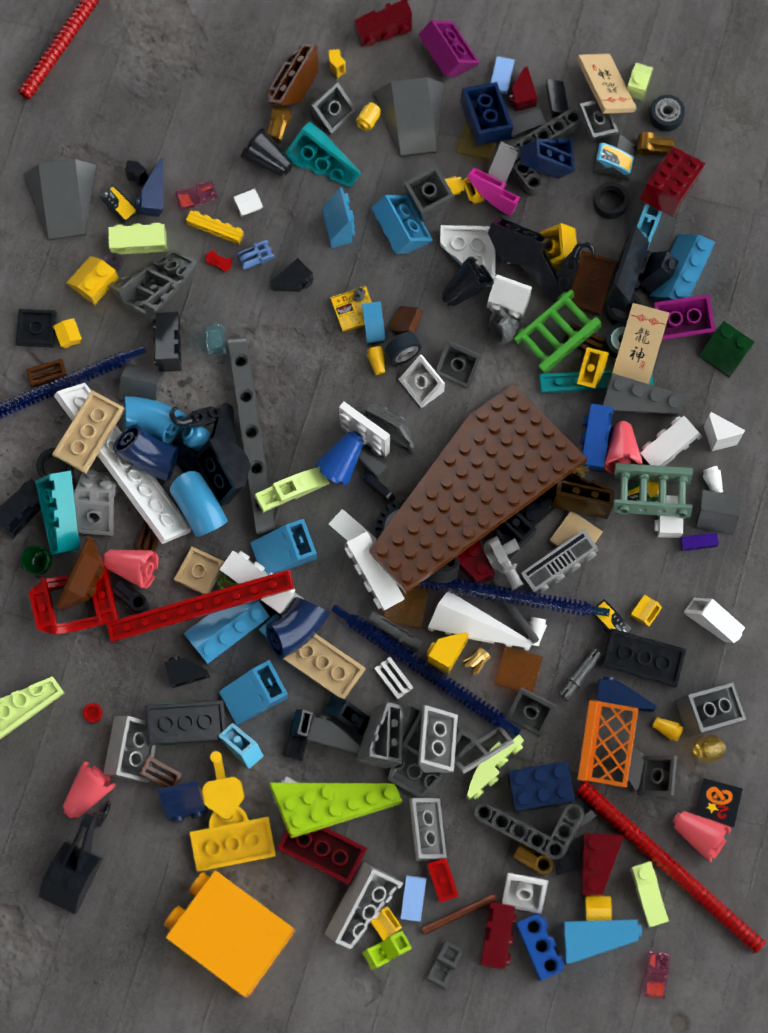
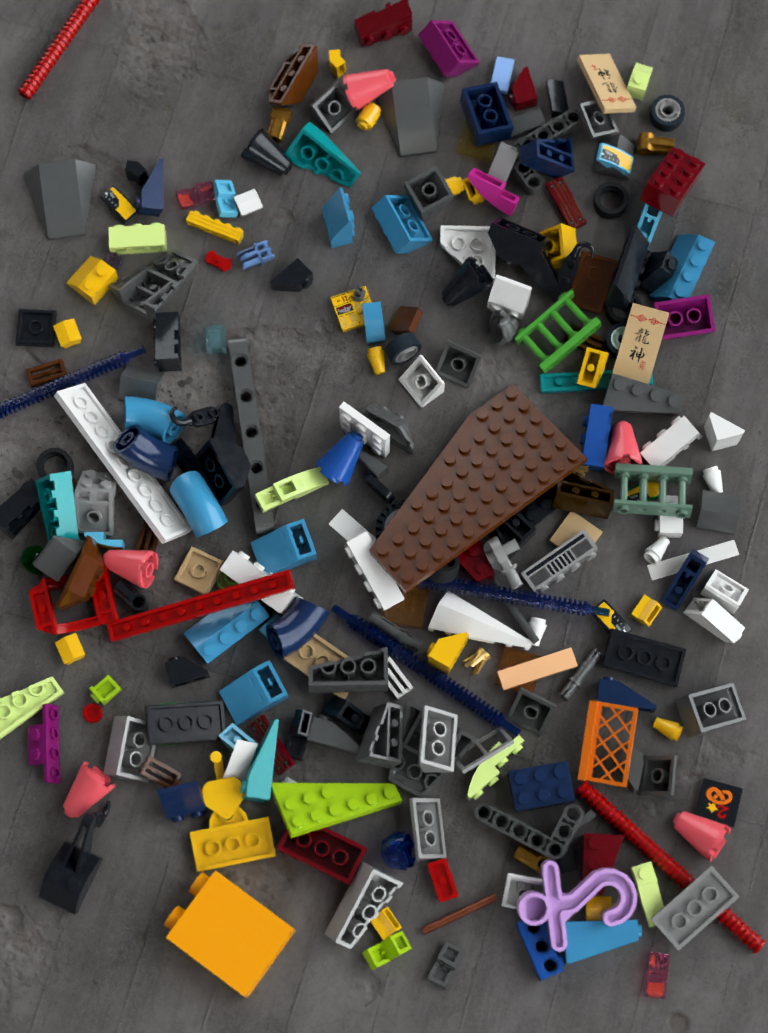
tan tile [52,390,125,474] -> none
dark azure head [182,426,210,452] -> none
light blue slope [401,875,426,922] -> none
dark red wedge [480,902,517,970] -> none
dark purple piece [680,533,719,551] -> none
clear yellow head [694,735,726,763] -> none
dark green slope [699,321,754,378] -> none
none -> magenta bracket [28,704,61,784]
none -> dark grey slope [33,536,84,582]
none -> yellow piece [55,633,85,665]
none -> medium azure slope [84,532,125,550]
none -> lime bracket [89,674,122,706]
none -> medium azure slope [214,180,238,218]
none -> white sticker [223,739,258,782]
none -> wedge [240,719,279,803]
none -> dark red tile [247,715,295,776]
none -> dark grey wedge [309,647,388,693]
none -> coral cone [343,69,396,110]
none -> clear blue cone [381,831,415,871]
none -> light nougat tile [497,647,578,691]
none -> lavender piece [516,859,637,952]
none -> dark red tile [545,176,587,229]
none -> white cone [643,536,670,565]
none -> white sticker [647,540,739,580]
none -> light grey plate [651,865,739,951]
none -> dark blue slope [661,549,709,611]
none -> white slope [700,569,749,614]

